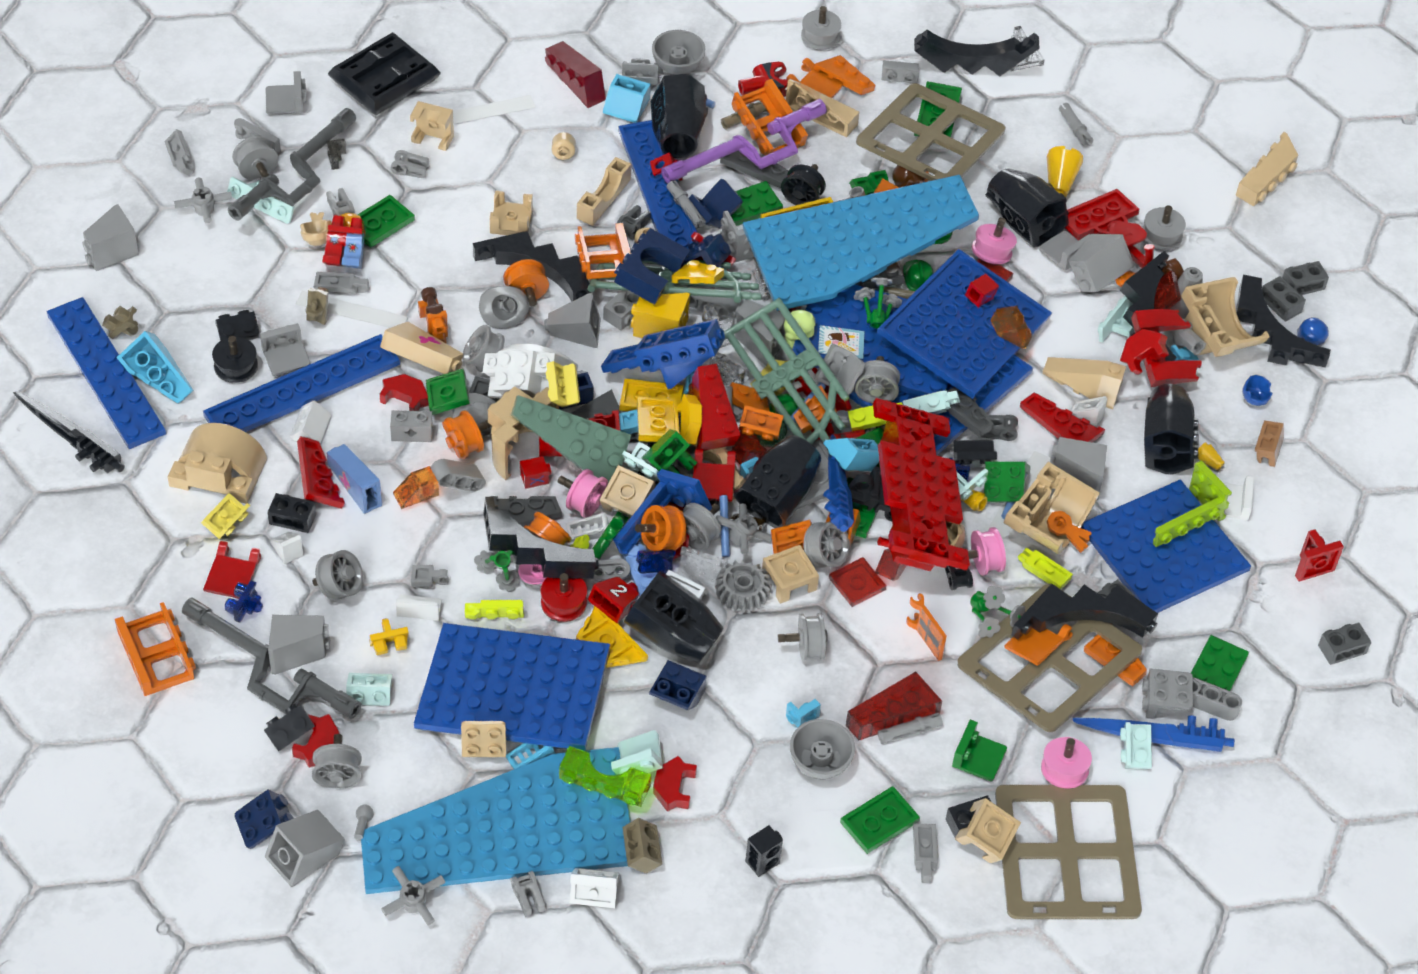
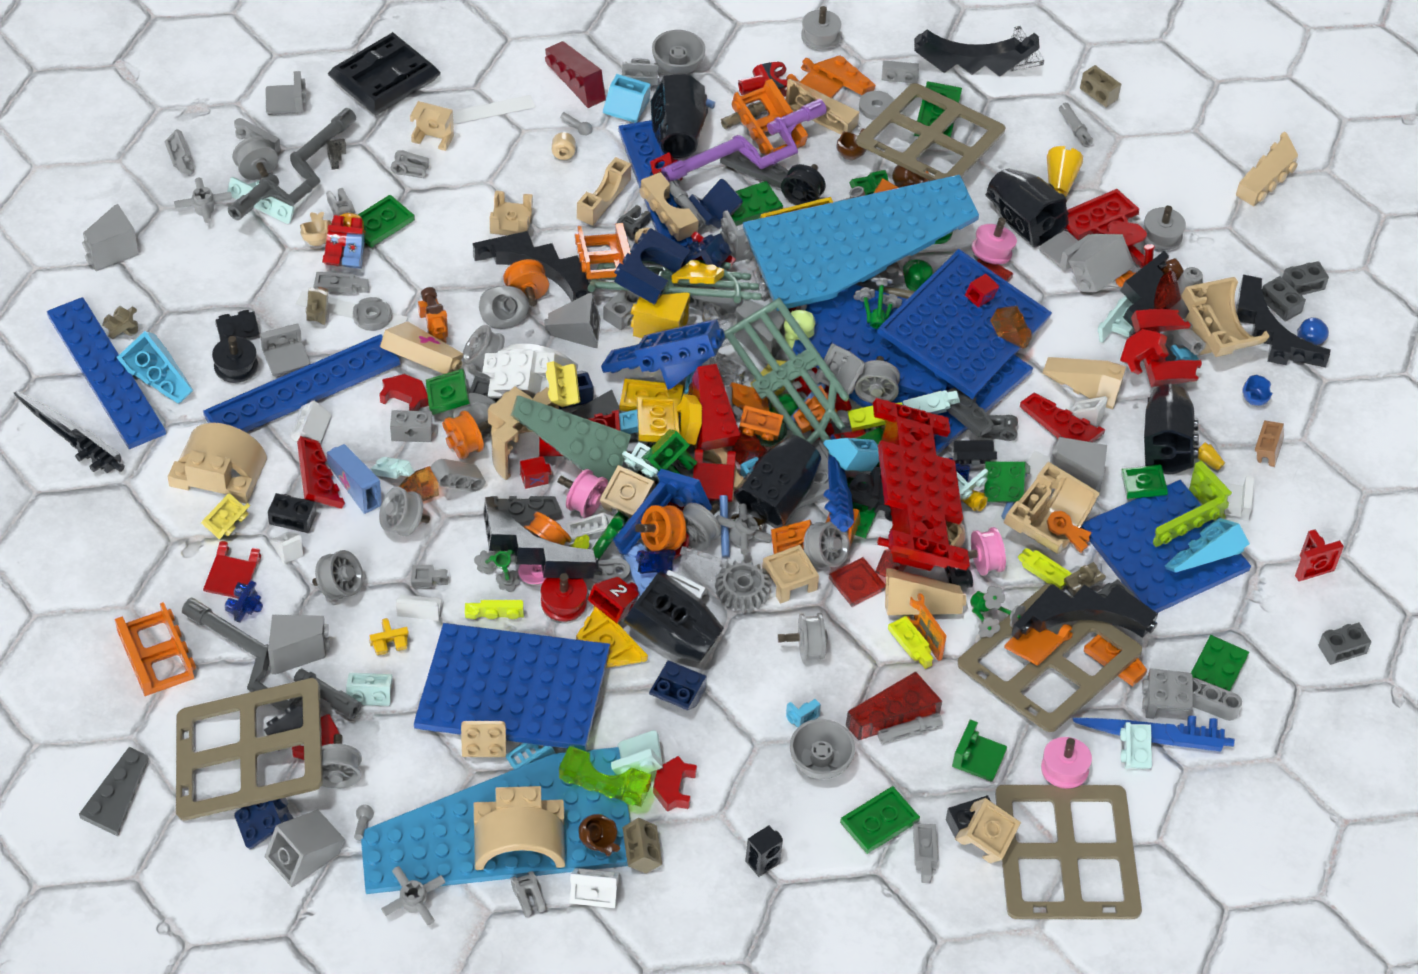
sticker [818,325,864,359] -> none
none -> dark grey wing [79,747,149,836]
none -> dark tan window [176,678,323,821]
none -> light grey tile [353,297,392,331]
none -> light aqua hinge [370,457,415,479]
none -> light grey wheel [379,487,430,536]
none -> tan piece [474,786,565,870]
none -> light grey bar [560,112,592,135]
none -> reddish brown hat [578,814,621,856]
none -> tan arch [639,172,699,241]
none -> reddish brown hat [836,128,866,160]
none -> light grey tile [859,91,894,120]
none -> tan slope [885,568,966,615]
none -> neon yellow hinge [888,616,933,669]
none -> dark tan hips [1064,562,1106,596]
none -> dark tan brick [1080,65,1121,108]
none -> green tile [1121,465,1168,499]
none -> medium azure wedge [1165,518,1250,572]

